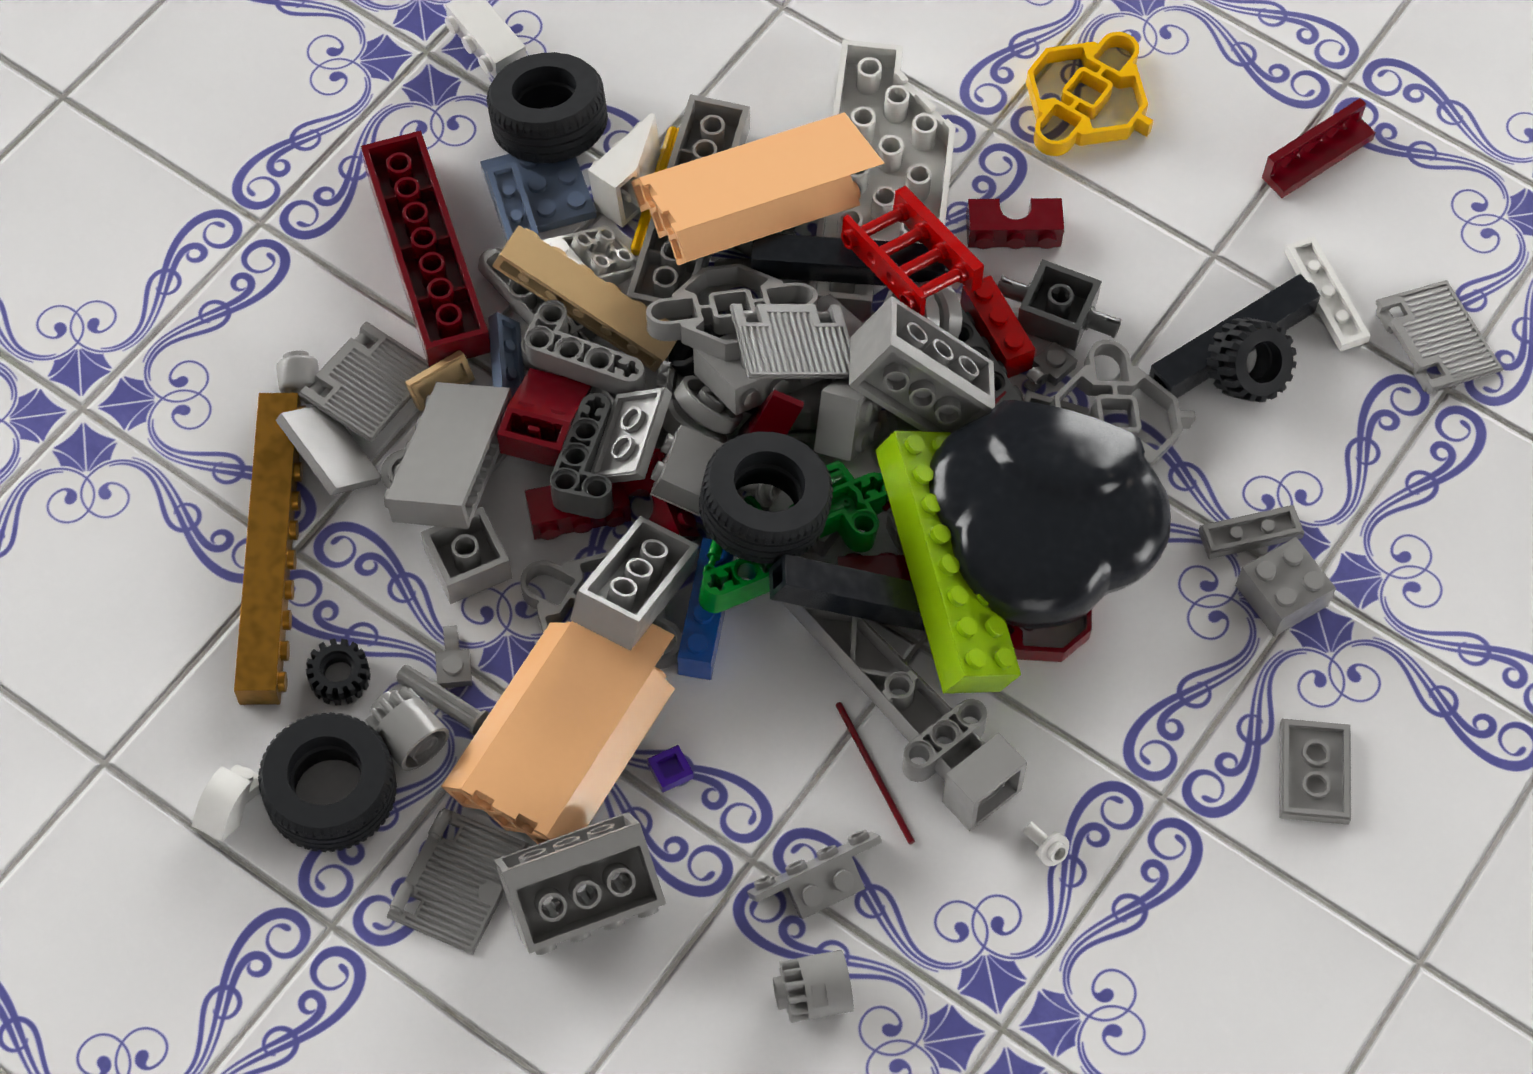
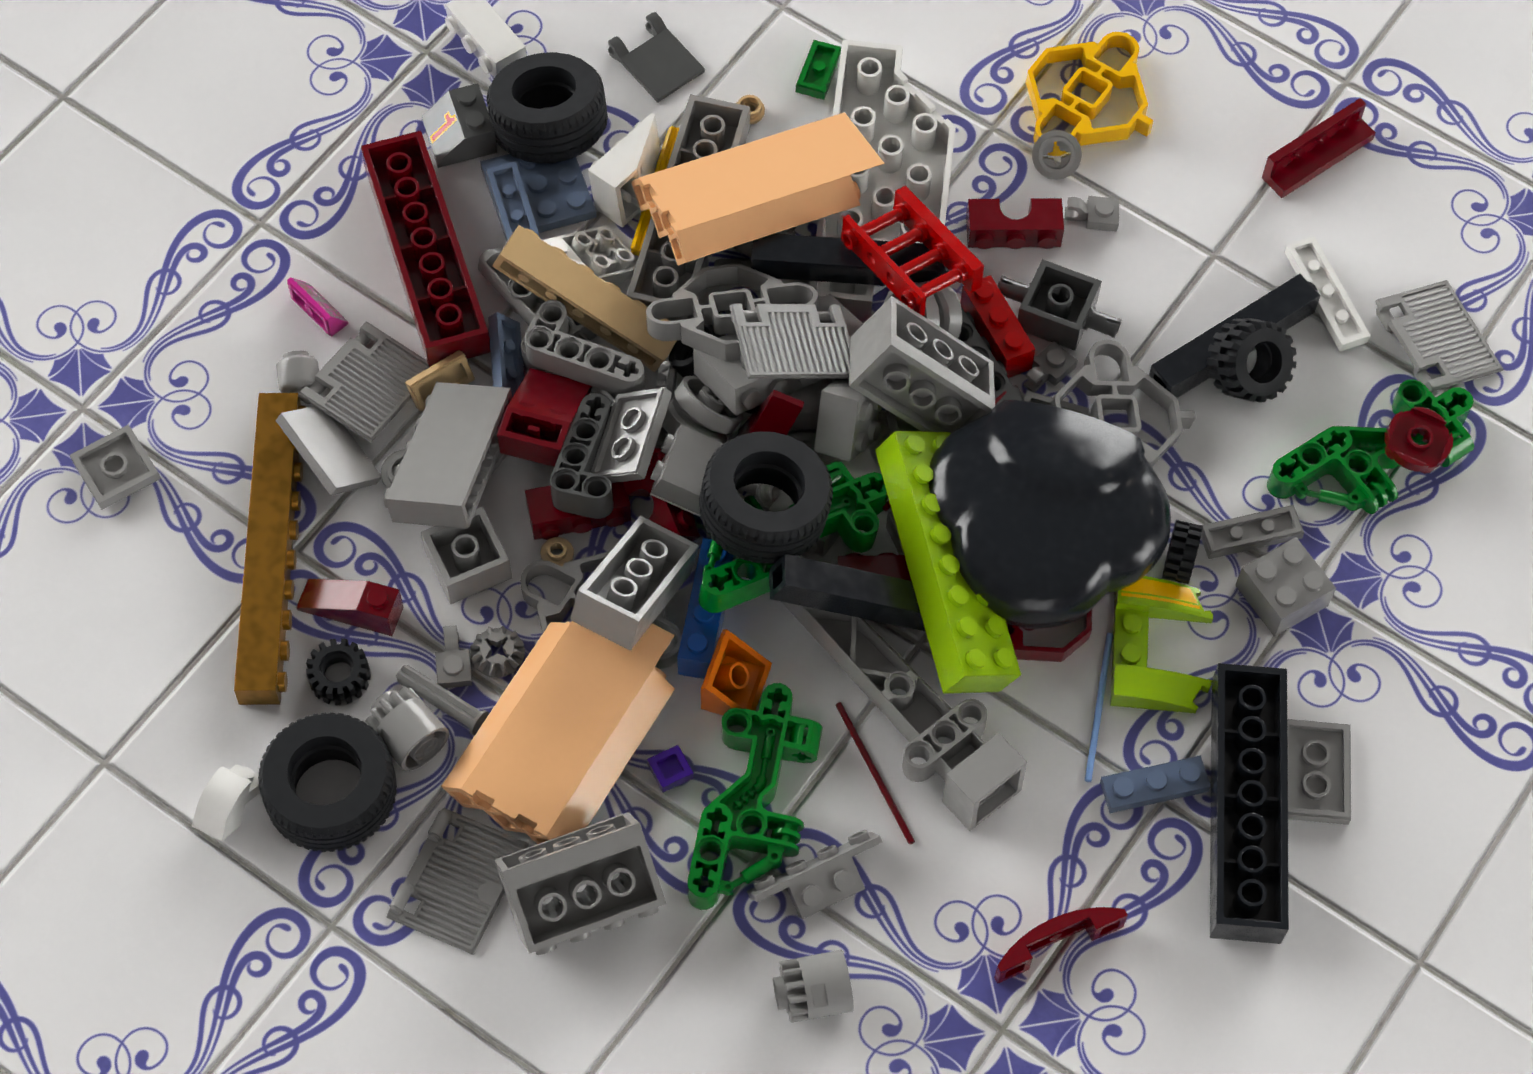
white plate [1022,821,1069,866] -> none
none -> light grey plate [70,424,161,510]
none -> dark pink slope [287,277,348,337]
none -> dark red slope [296,579,404,636]
none -> dark grey slope [422,83,497,168]
none -> light grey gear [471,626,525,677]
none -> tan plate [540,537,574,567]
none -> dark grey flag [608,12,705,103]
none -> green beam [688,683,823,910]
none -> orange slope [701,629,772,715]
none -> tan plate [736,95,765,124]
none -> green plate [795,40,842,100]
none -> dark red slope [994,907,1128,984]
none -> light grey gear [1032,130,1082,180]
none -> light grey plate [1065,196,1119,231]
none -> light blue piece [1085,633,1113,782]
none -> sand blue plate [1100,755,1211,813]
none -> lime wedge [1110,576,1213,714]
none -> black tyre [1162,520,1203,584]
none -> black brick [1210,663,1289,944]
none -> green beam [1267,379,1474,514]
none -> dark red plate [1385,407,1453,474]

